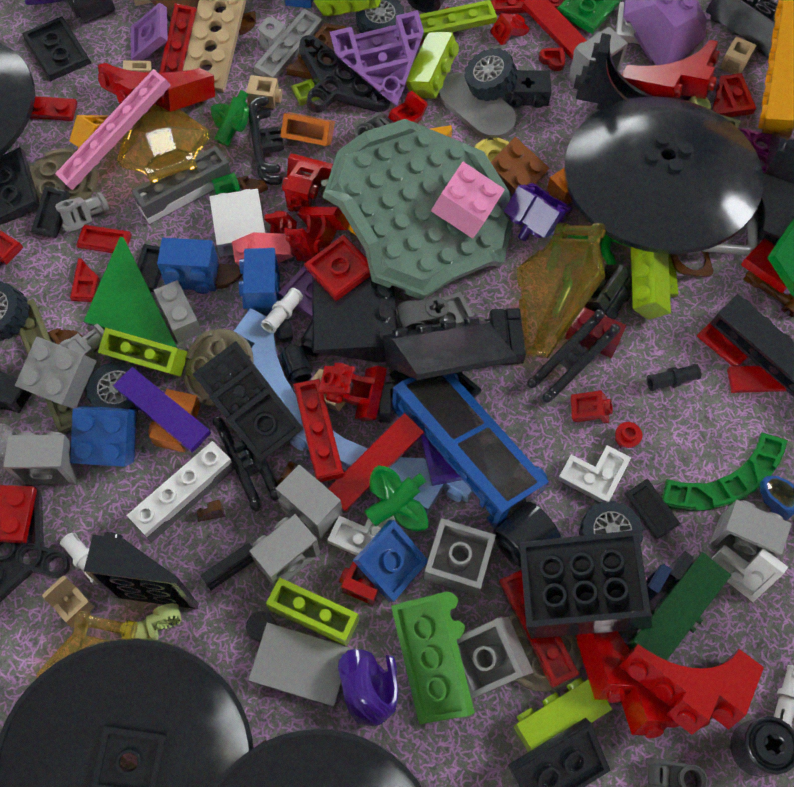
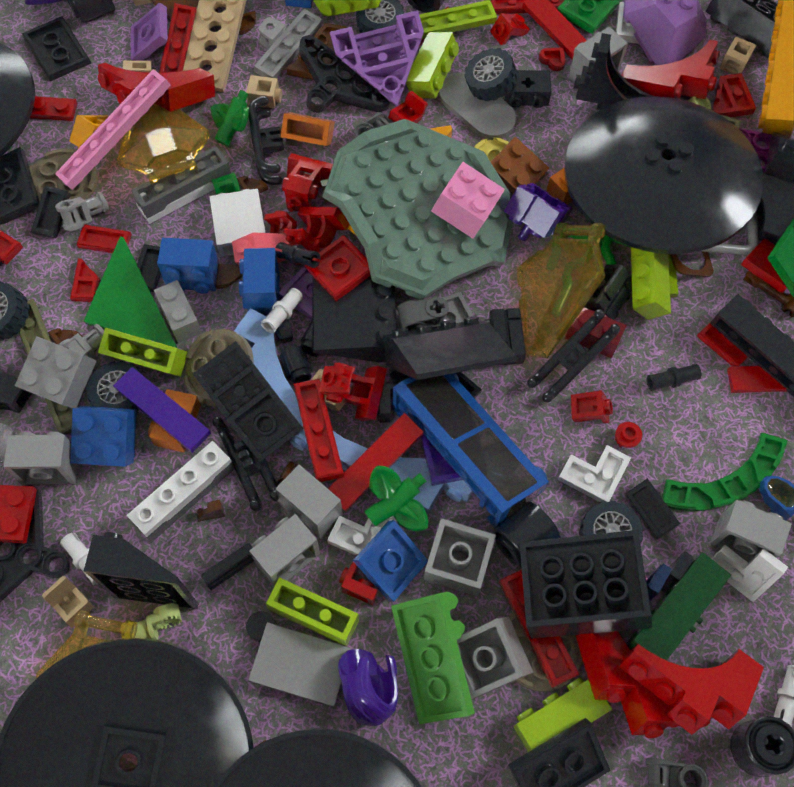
lime tile [291,79,320,106] -> none
none -> black pin [275,242,321,268]

